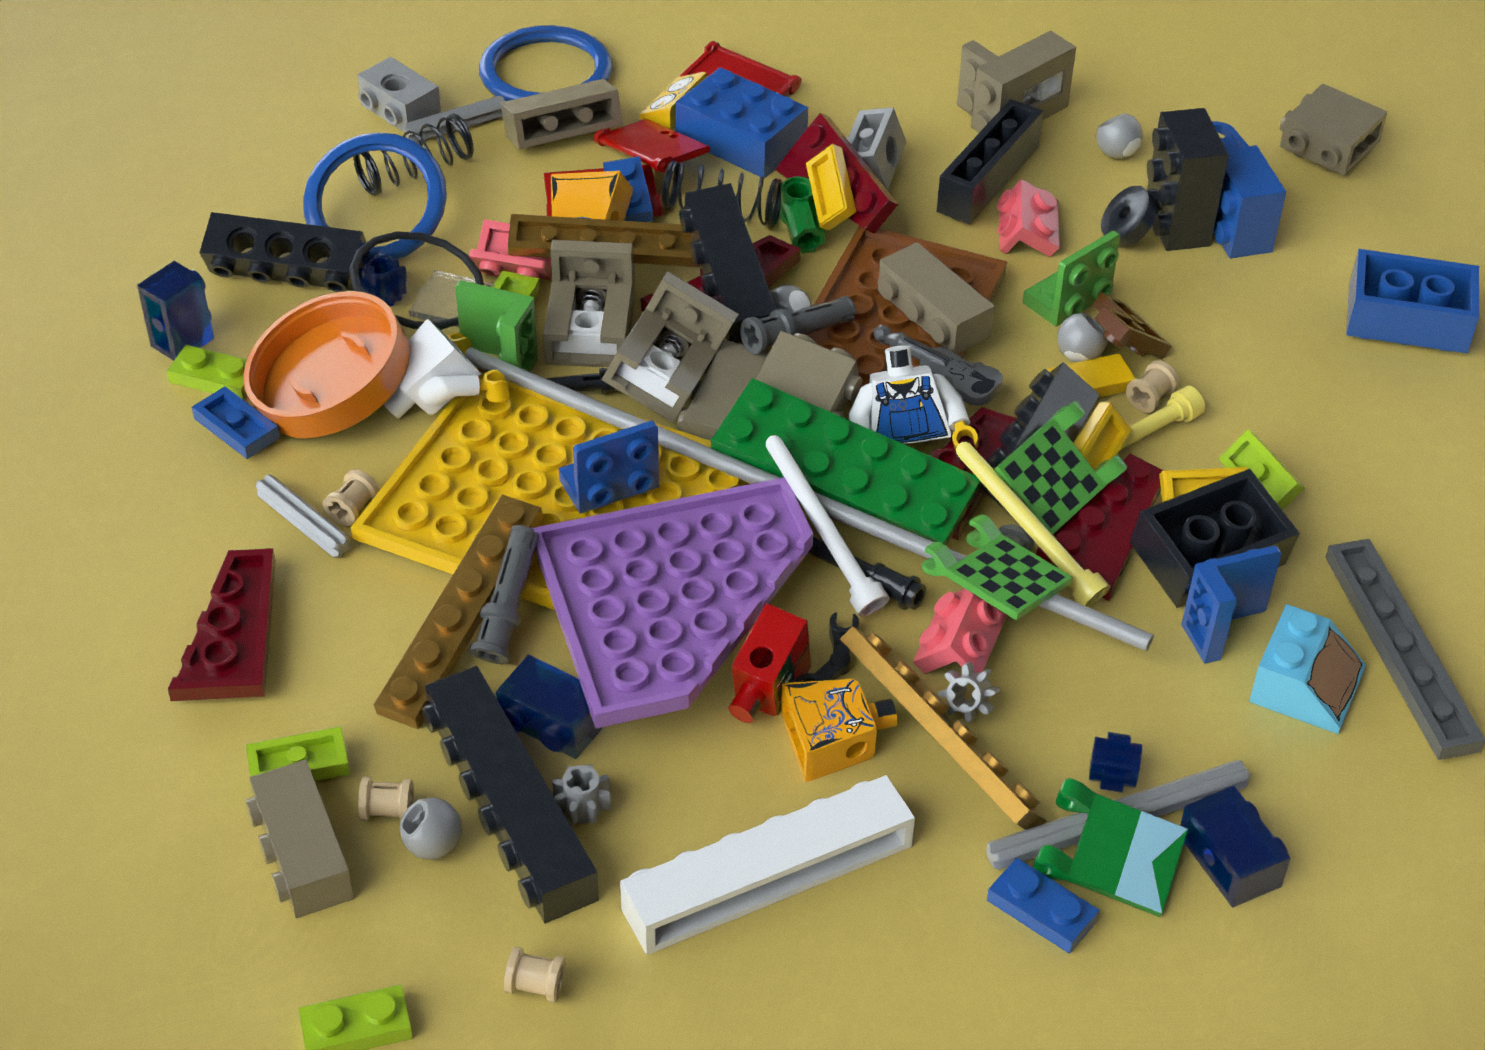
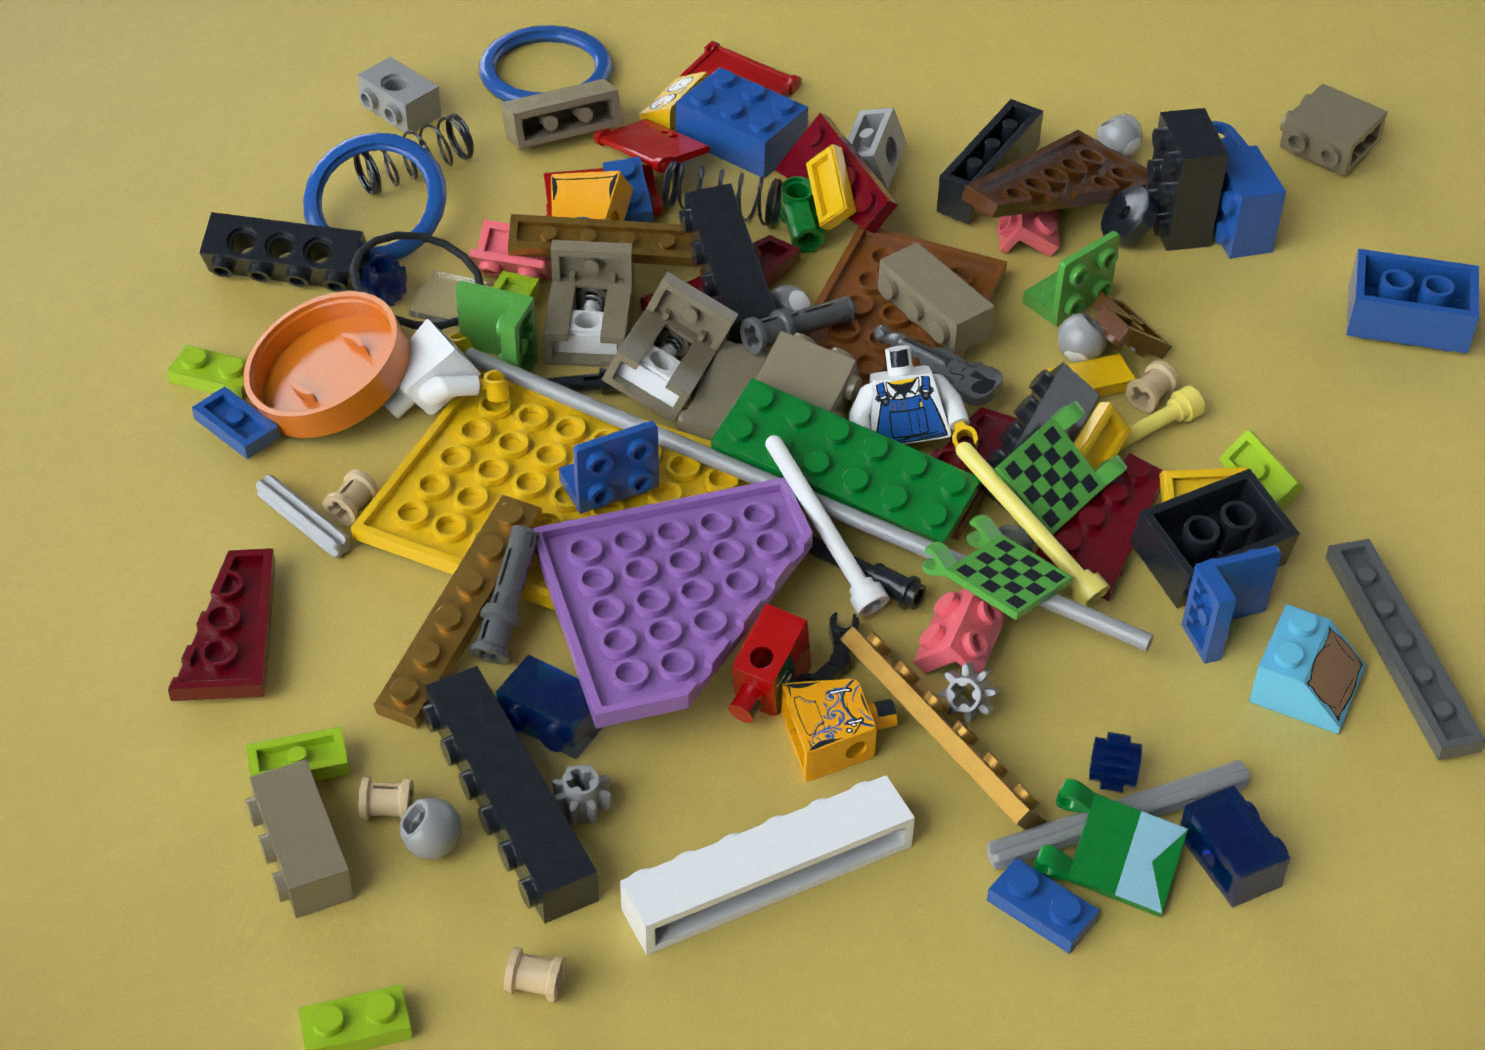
clear blue brick [137,260,214,361] -> none
light grey axle [404,96,505,143] -> none
dark tan brick [957,31,1076,133] -> none
none -> reddish brown wing [961,130,1149,218]

